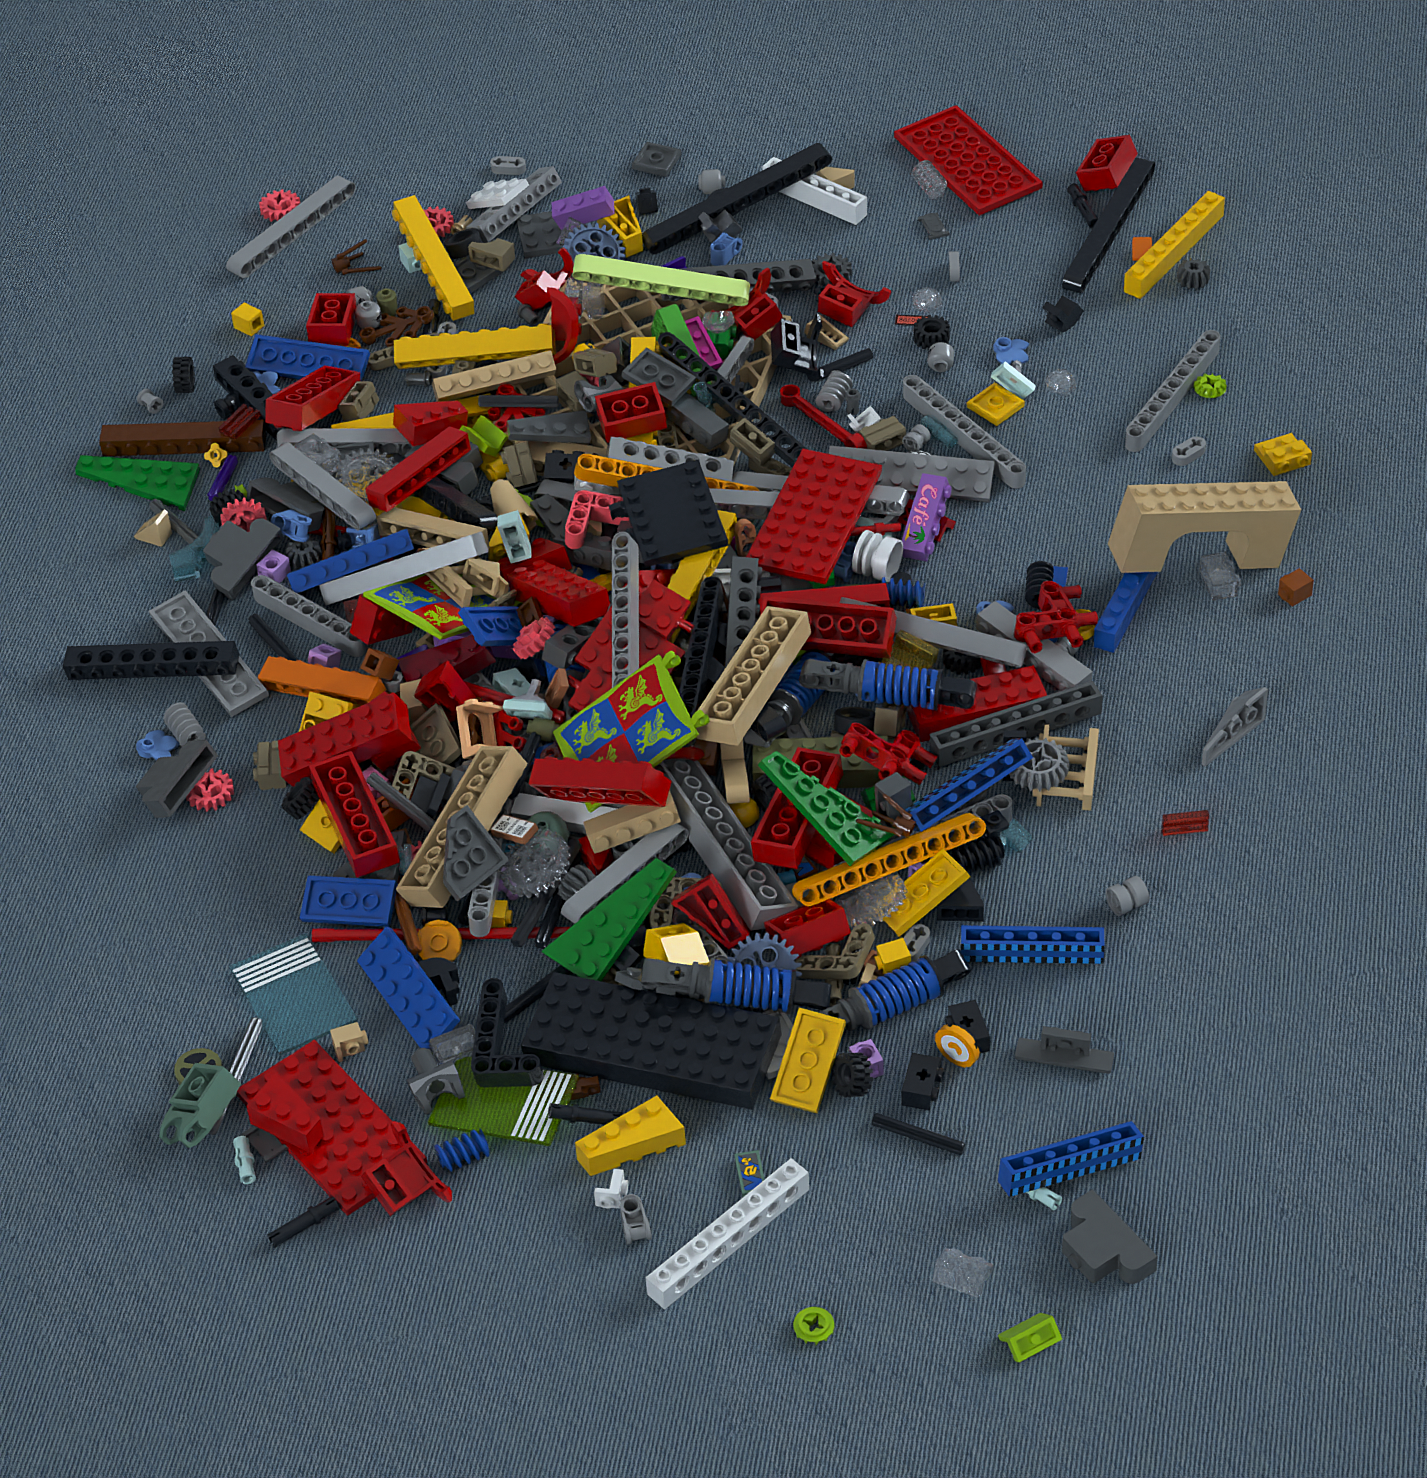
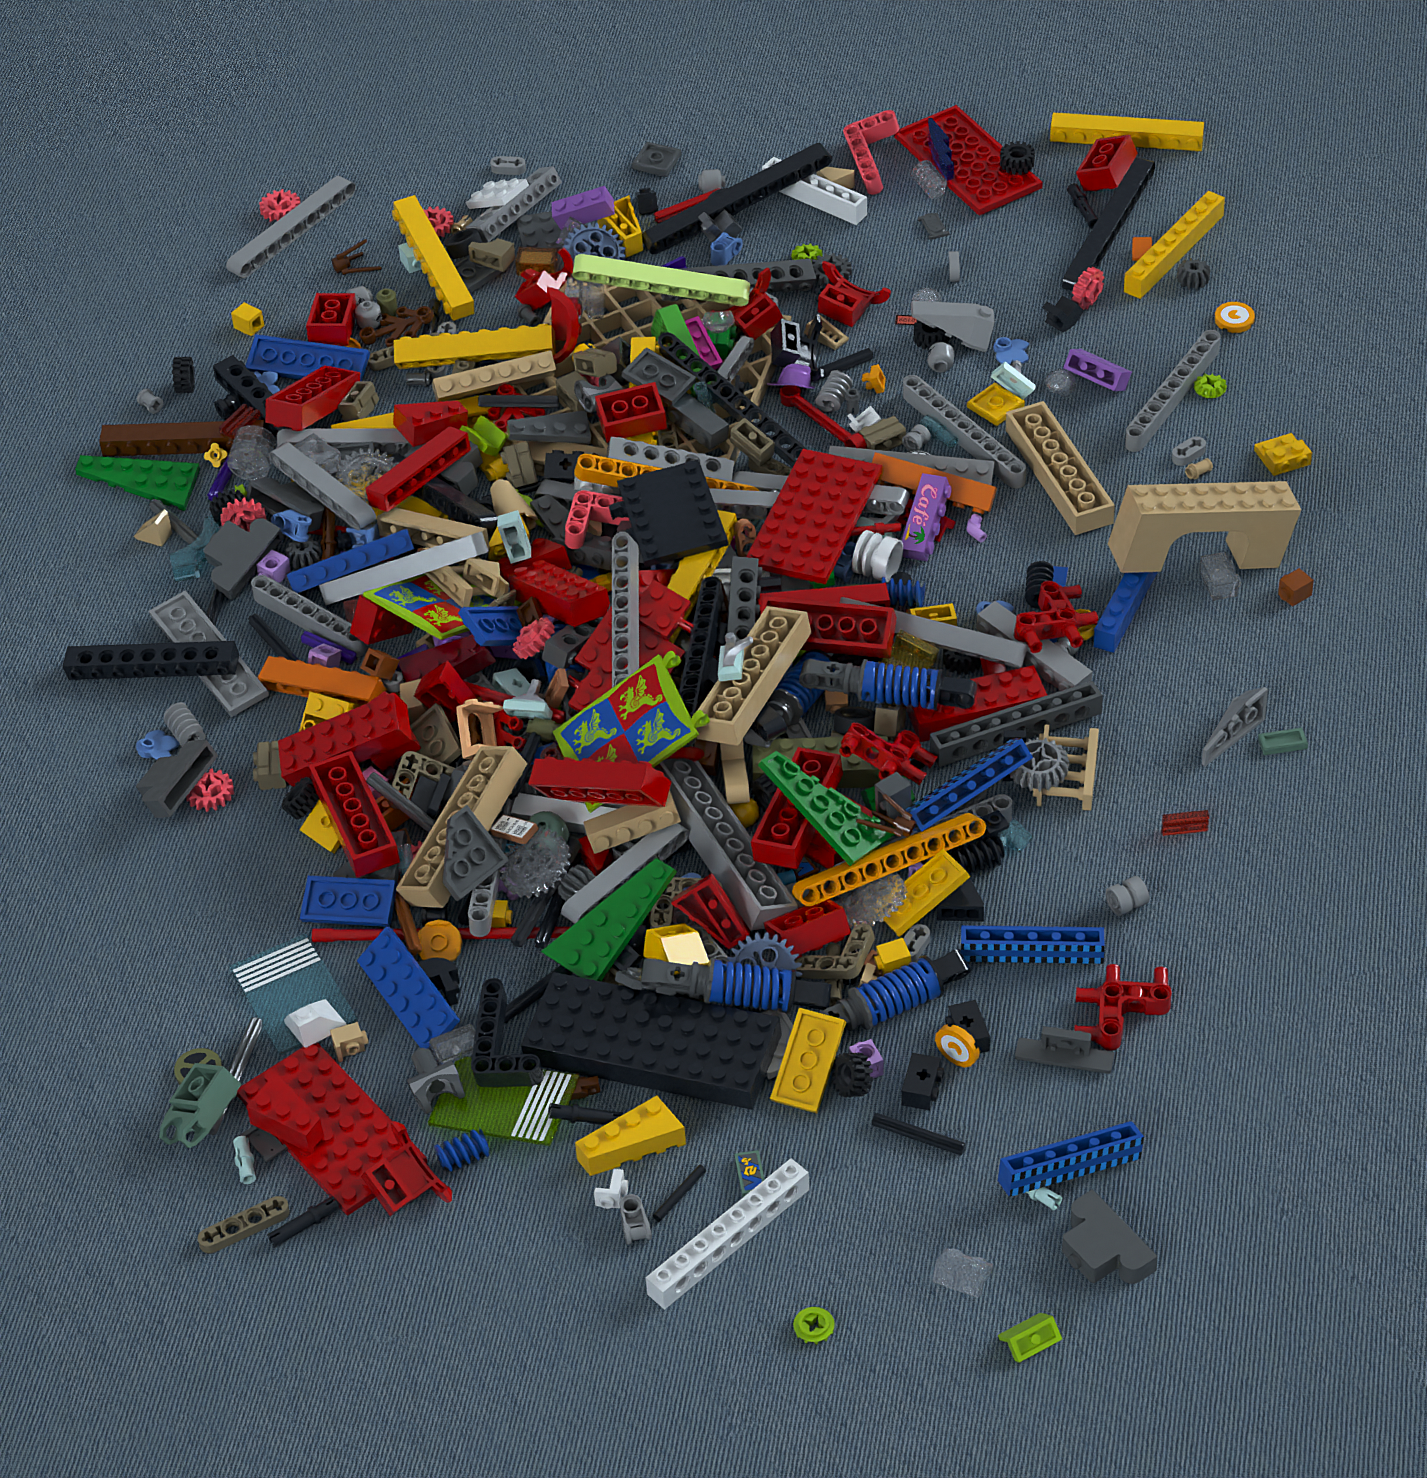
none -> dark tan beam [197,1196,290,1253]
none -> clear wheel [227,425,277,480]
none -> white slope [284,999,347,1048]
none -> dark purple axle [301,631,357,664]
none -> clear orange brick [515,247,558,276]
none -> black bar [653,1165,706,1222]
none -> red axle [654,188,720,223]
none -> piece [718,632,753,681]
none -> medium lavender piece [767,364,815,389]
none -> lime gear [791,243,822,261]
none -> medium nougat plate [824,690,848,714]
none -> coral beam [843,110,899,195]
none -> light orange tile [862,364,886,394]
none -> orange brick [872,452,997,515]
none -> light grey wedge [911,301,995,353]
none -> clear blue slope [928,118,954,181]
none -> lavender arm [966,514,987,543]
none -> black tyre [1000,141,1035,175]
none -> tan brick [1006,401,1115,535]
none -> yellow brick [1050,113,1204,151]
none -> medium lavender brick [1063,349,1132,391]
none -> coral gear [1071,267,1104,310]
none -> red pin [1074,964,1172,1051]
none -> tan pin [1185,458,1213,480]
none -> light orange tile [1214,302,1255,333]
none -> sand green tile [1258,728,1308,755]

